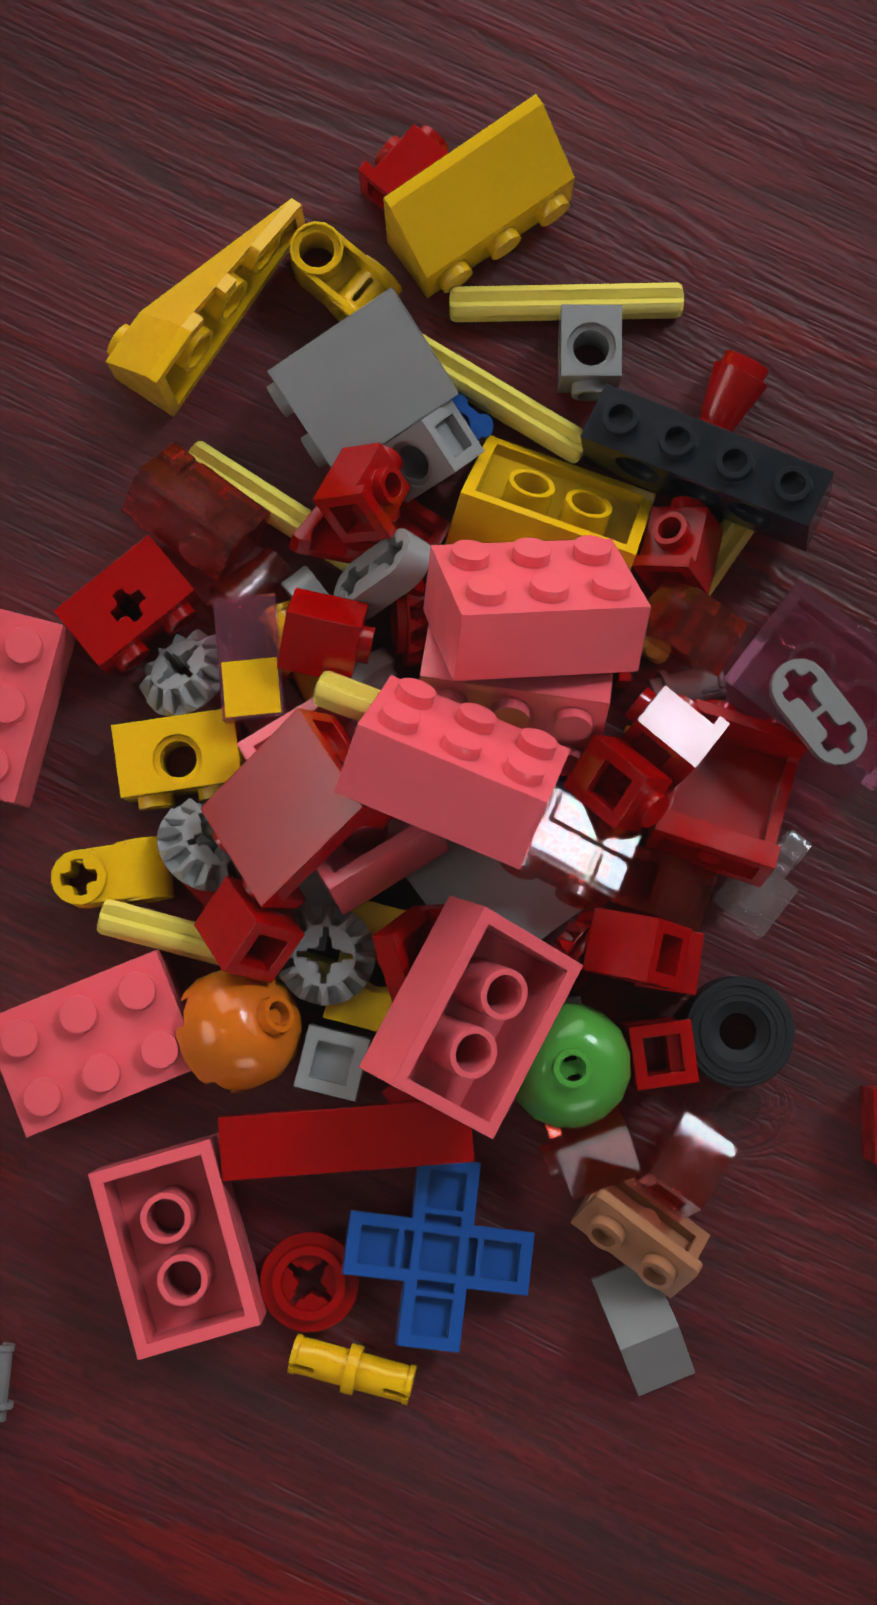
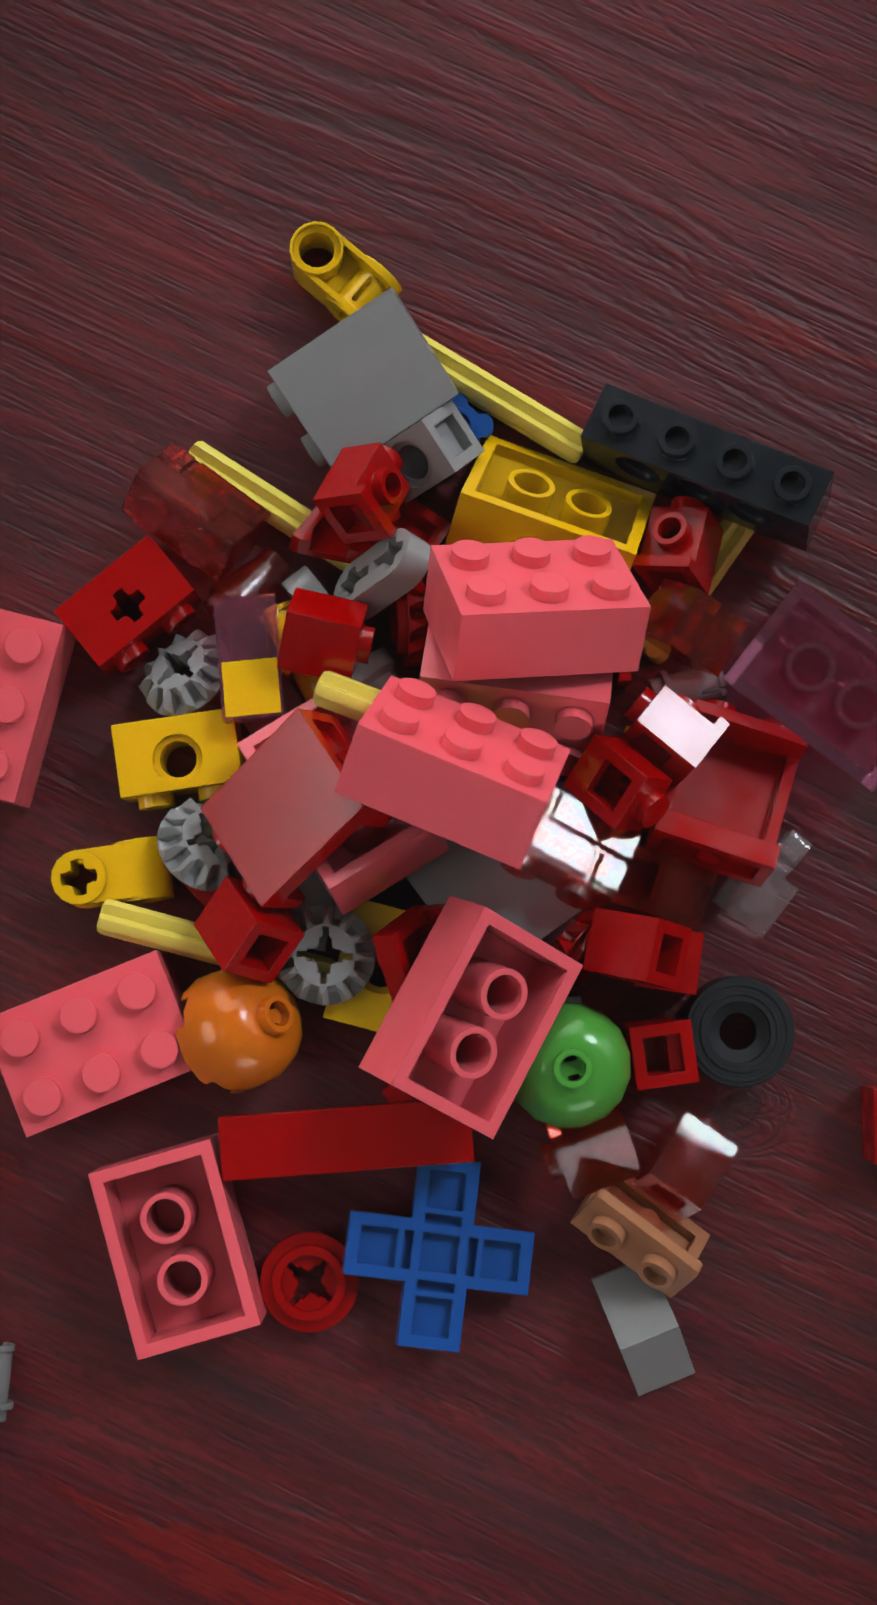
yellow wedge [106,198,305,417] -> none
yellow pin [287,1333,417,1406] -> none
light grey brick [294,1022,373,1101] -> none
red brick [358,124,449,212] -> none
yellow slope [383,94,575,298] -> none
light yellow axle [449,282,684,322] -> none
light grey brick [558,304,622,401] -> none
red cone [699,350,769,432] -> none
light grey beam [769,658,867,765] -> none

